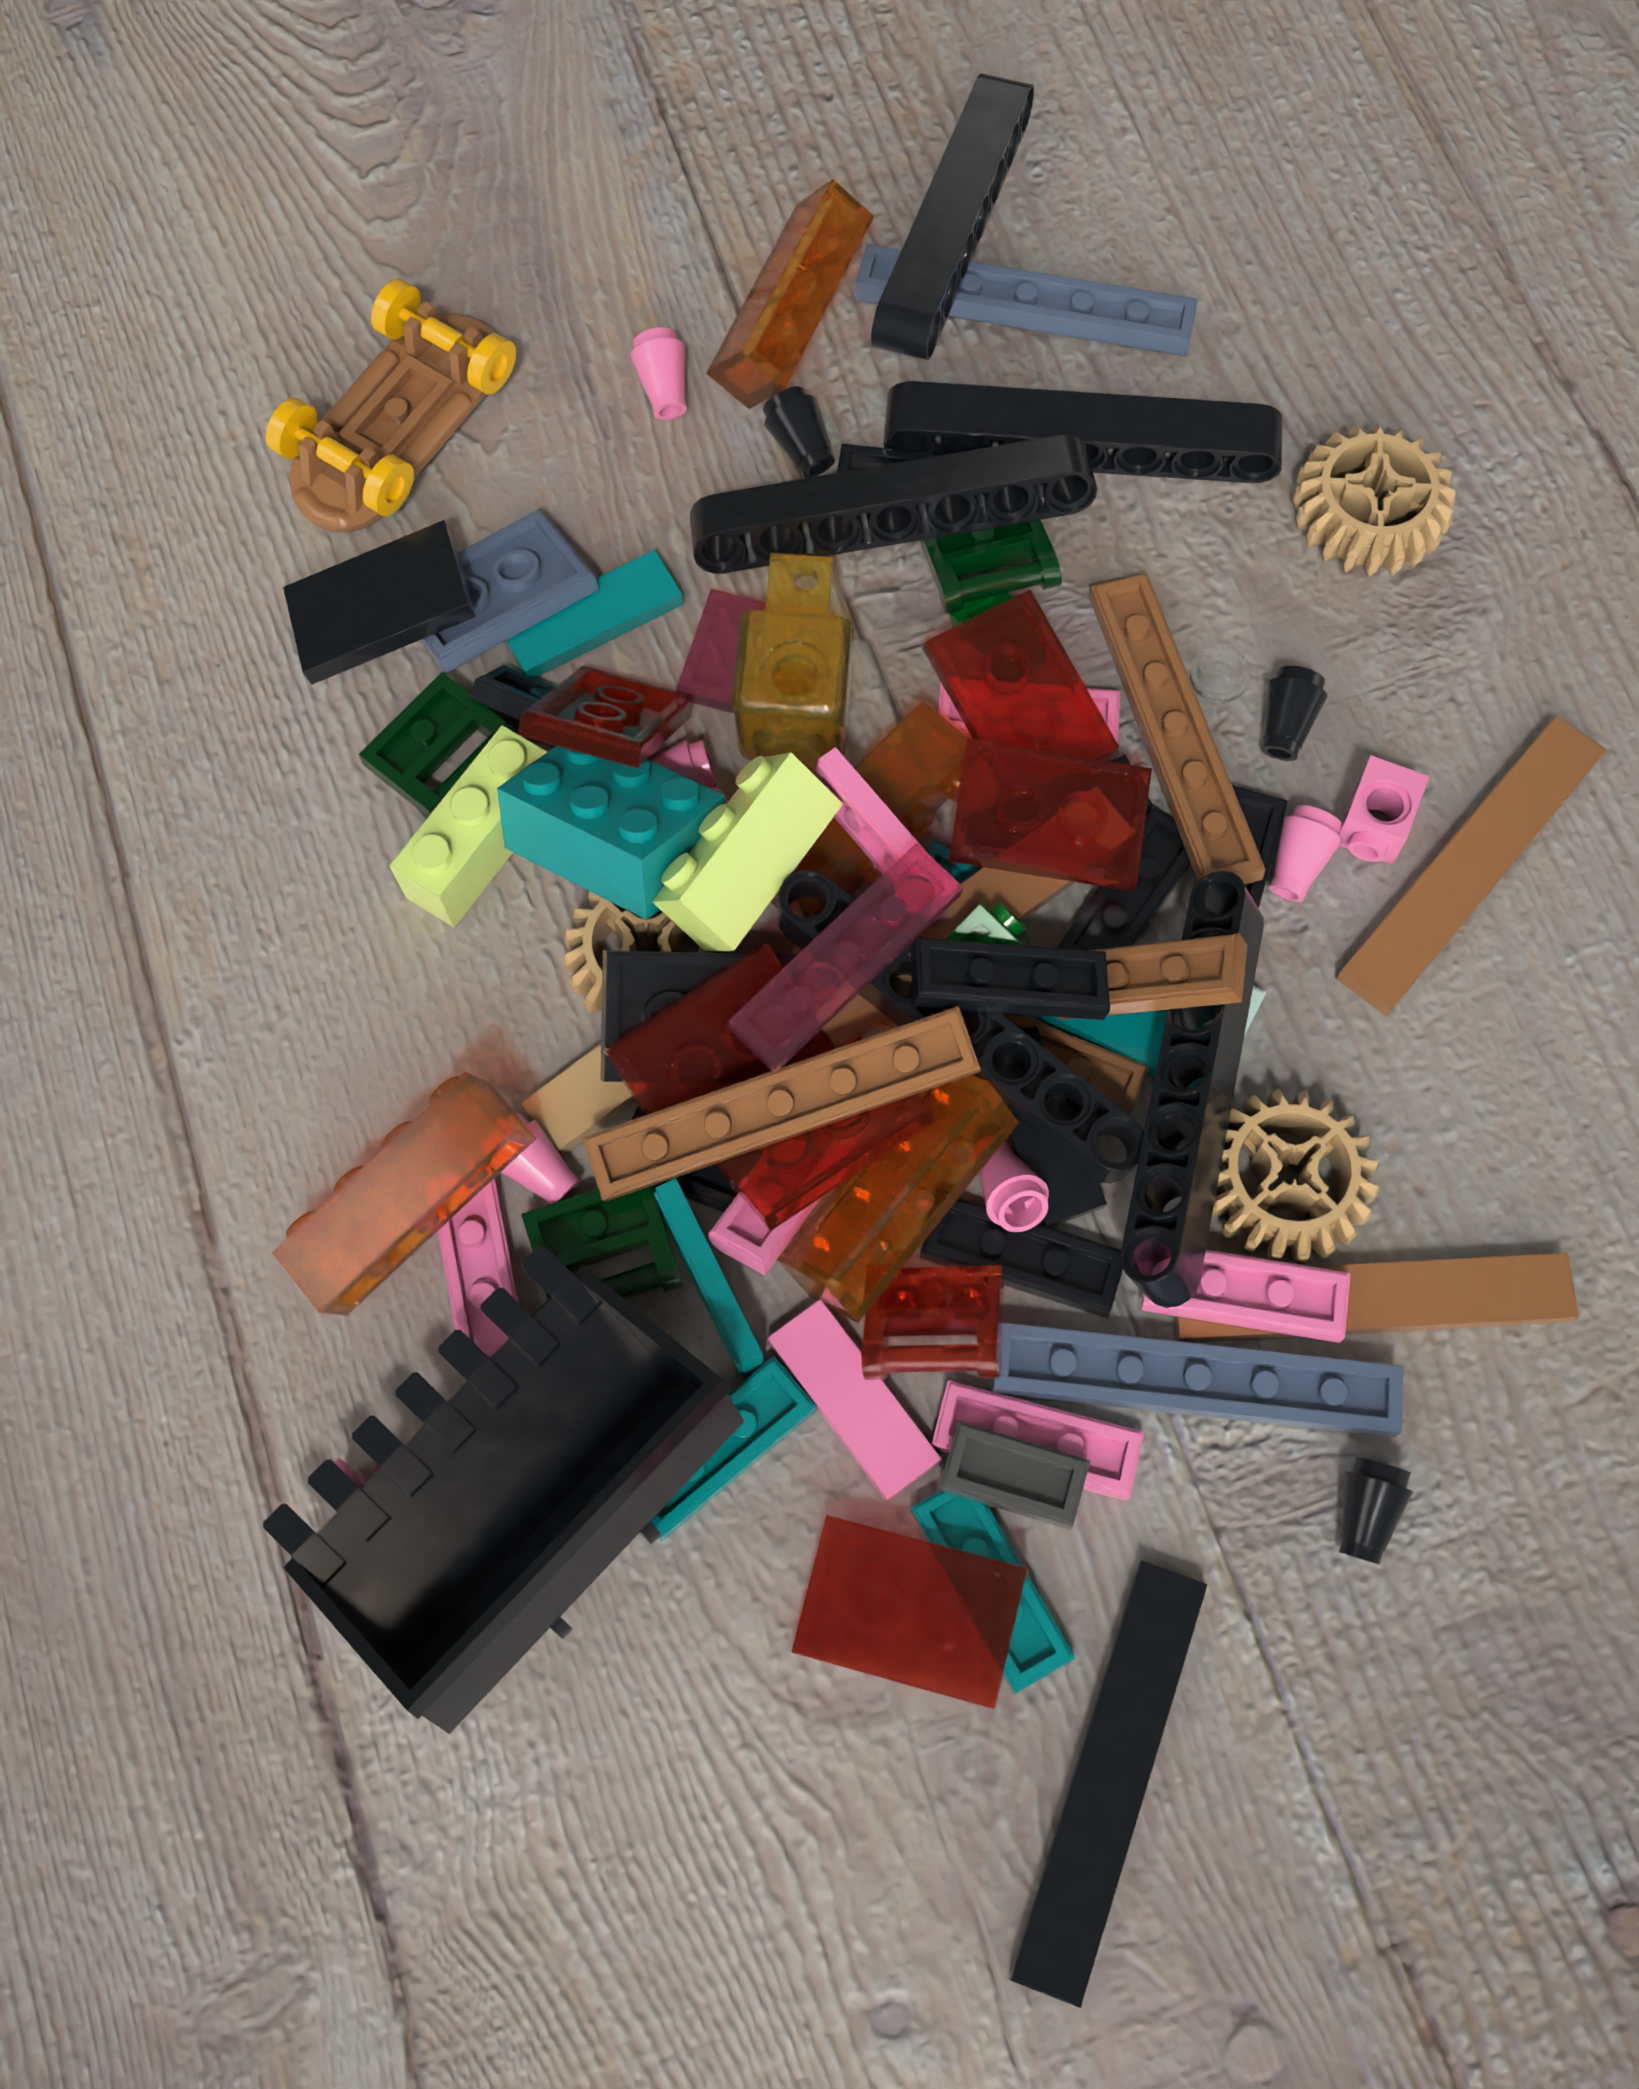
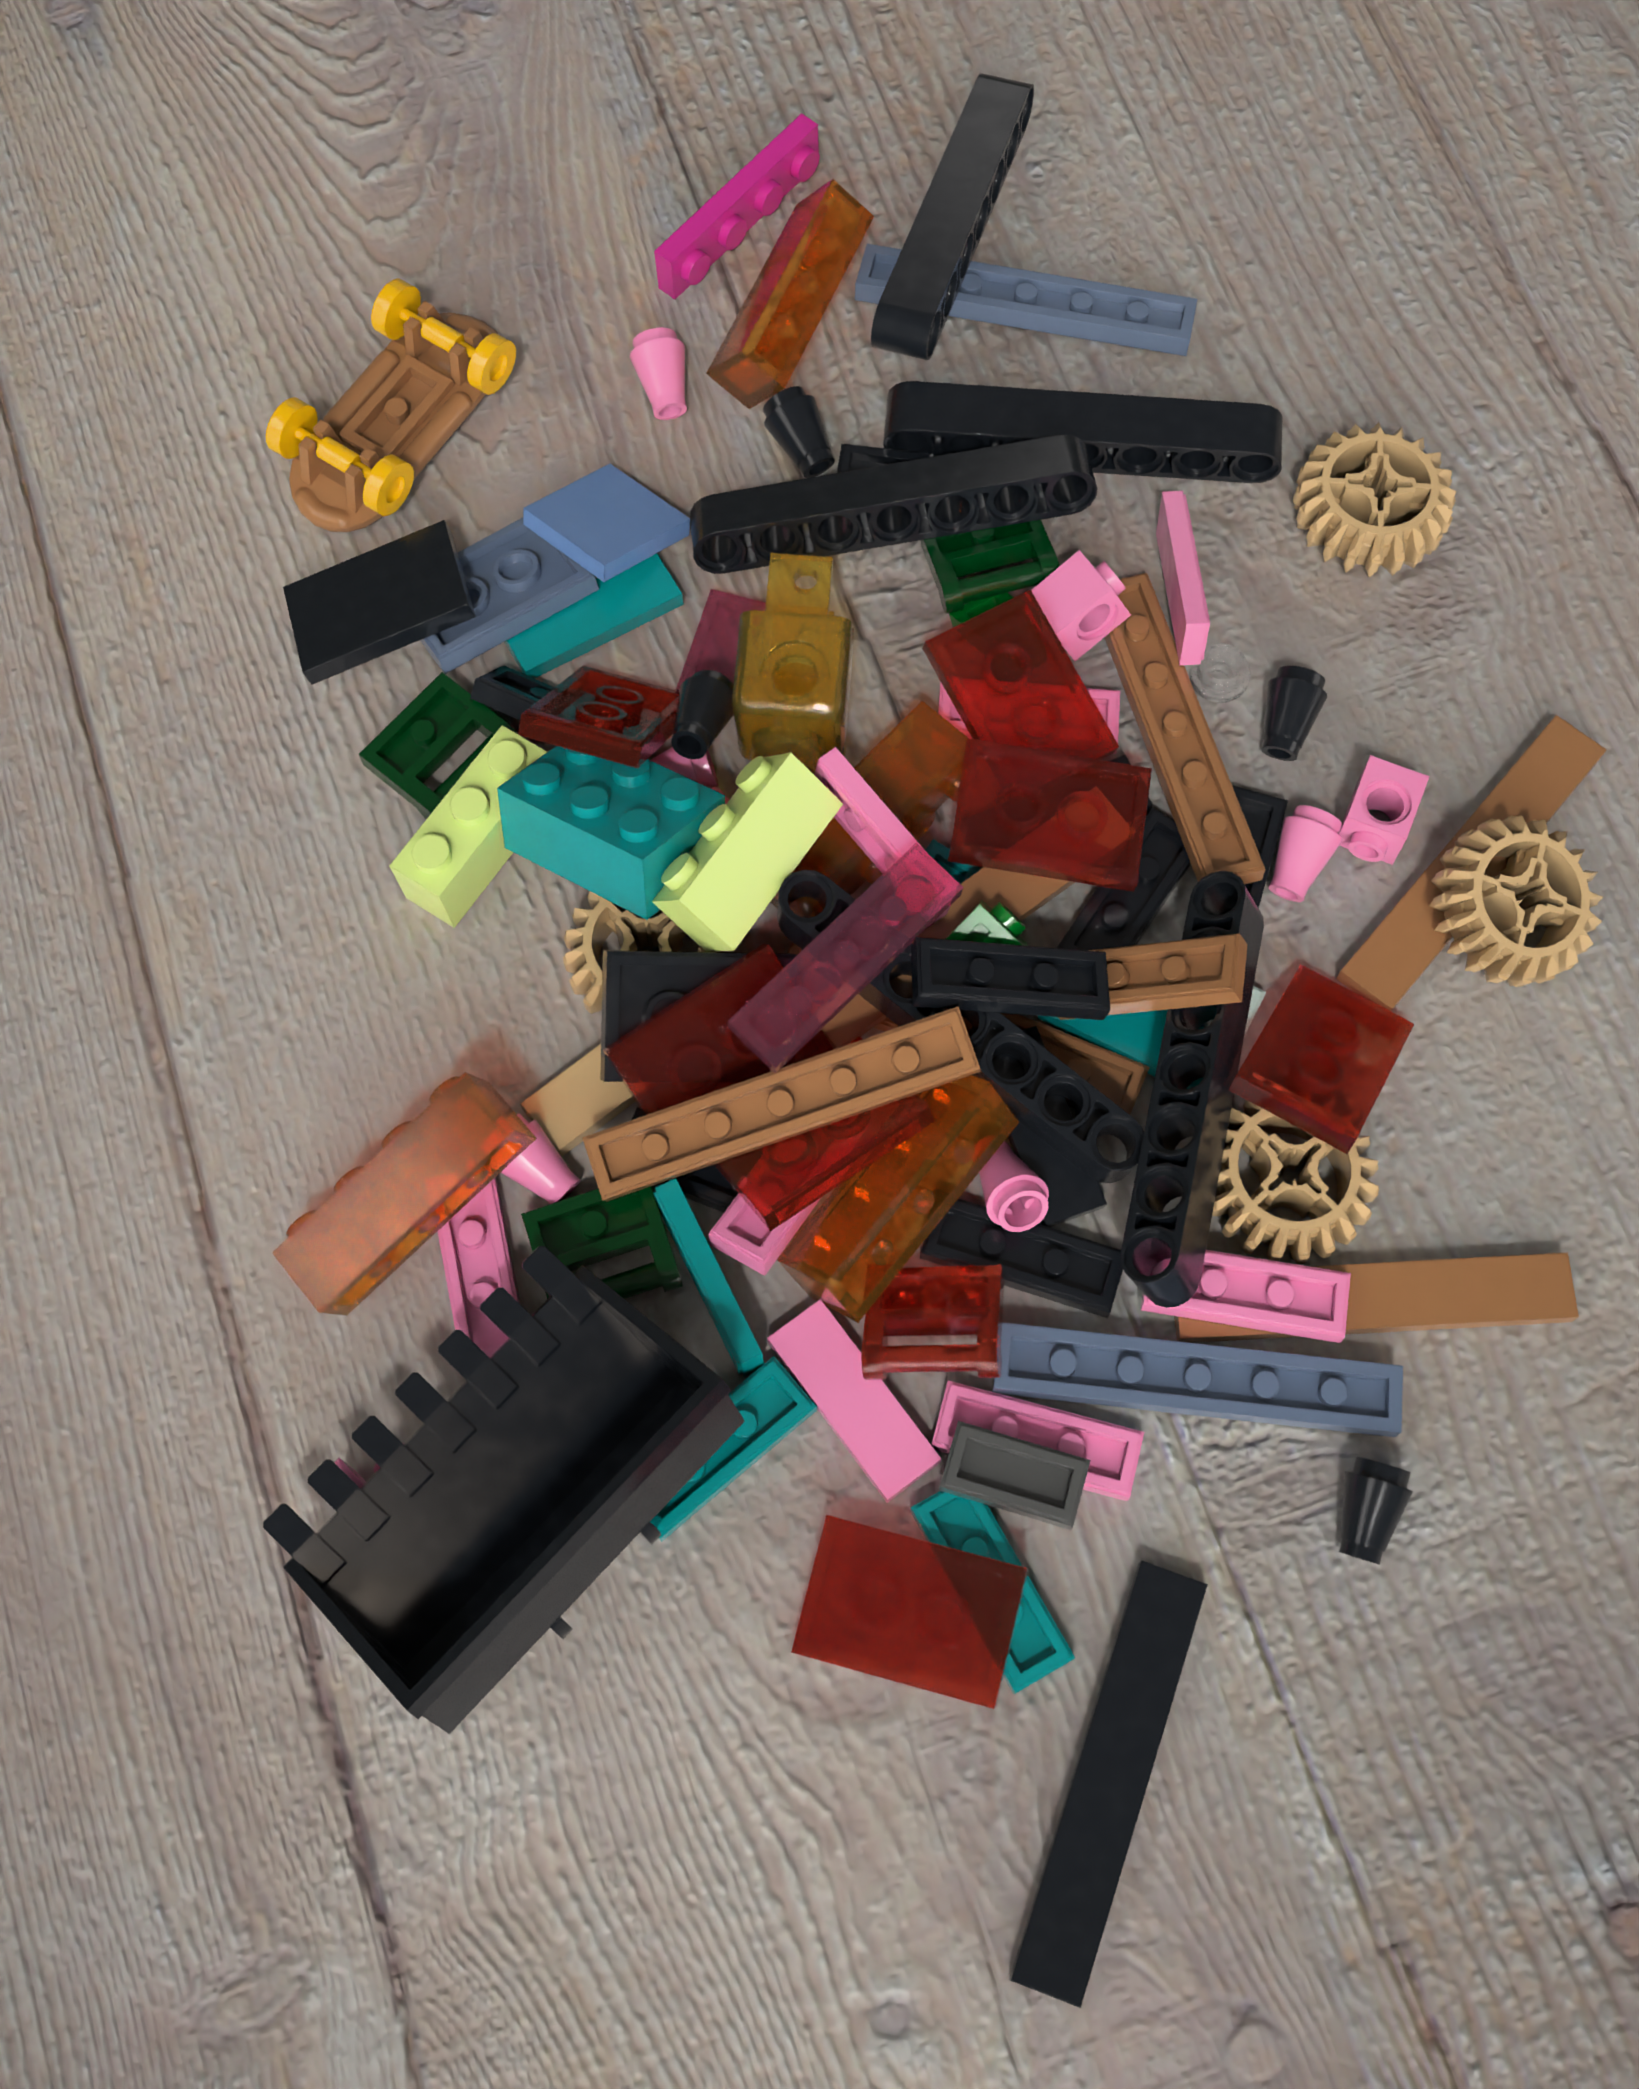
none -> medium blue tile [523,464,690,582]
none -> dark pink plate [654,113,820,300]
none -> black cone [671,670,738,759]
none -> bright pink brick [1023,550,1131,661]
none -> bright pink tile [1156,490,1210,666]
none -> clear red tile [1229,965,1414,1154]
none -> tan gear [1429,815,1603,987]

